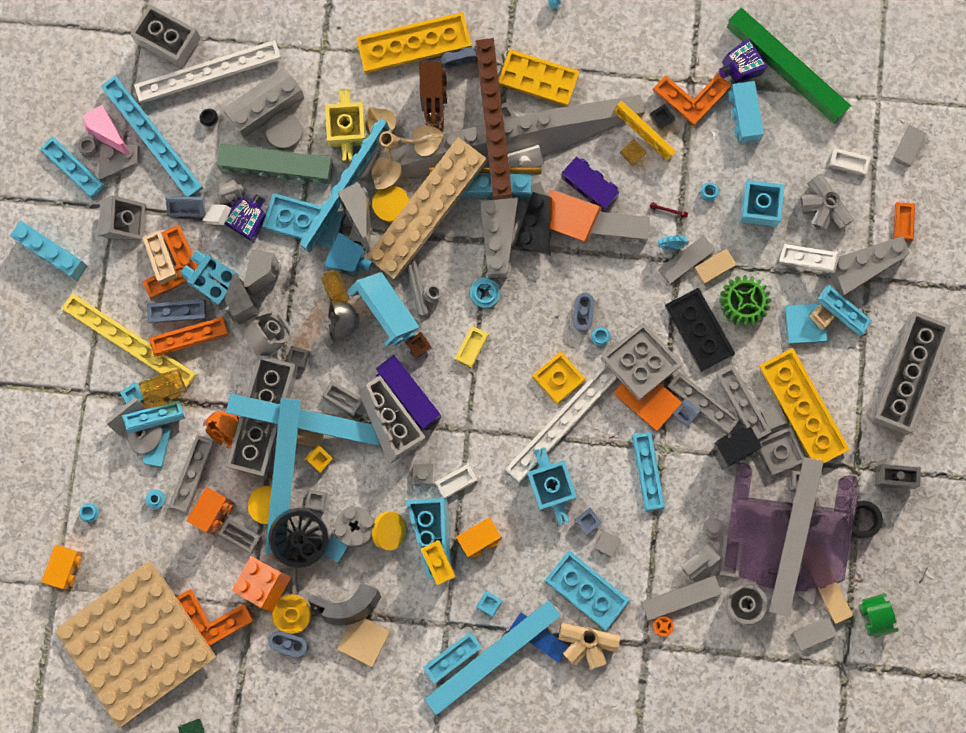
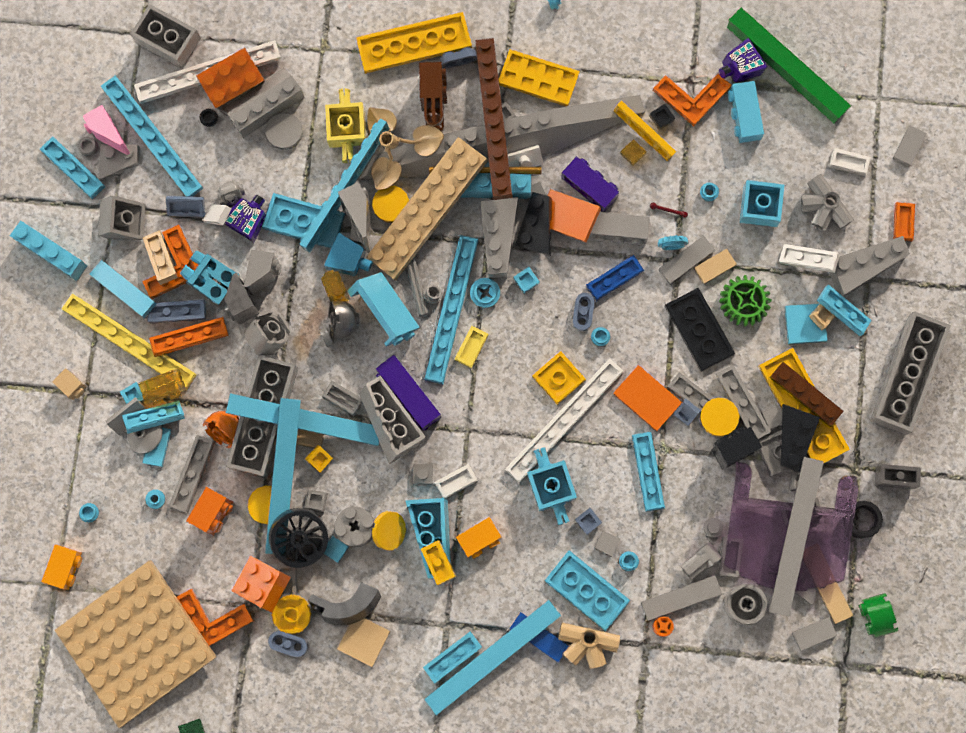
sand green brick [216,143,333,186] -> none
light grey tile [217,518,262,554] -> none
flat silver tile [287,346,310,370] -> none
reddish brown plate [405,332,432,359] -> none
medium azure tile [476,591,503,617] -> none
light grey plate [601,323,682,401] -> none
none -> tan brick [52,368,87,400]
none -> medium azure tile [90,260,156,318]
none -> orange brick [196,47,265,109]
none -> medium azure tile [424,235,479,385]
none -> medium azure plate [513,267,540,294]
none -> blue tile [586,255,644,301]
none -> medium azure plate [619,551,639,571]
none -> yellow tile [700,398,739,437]
none -> reddish brown plate [770,362,844,427]
none -> black wing [781,404,820,473]

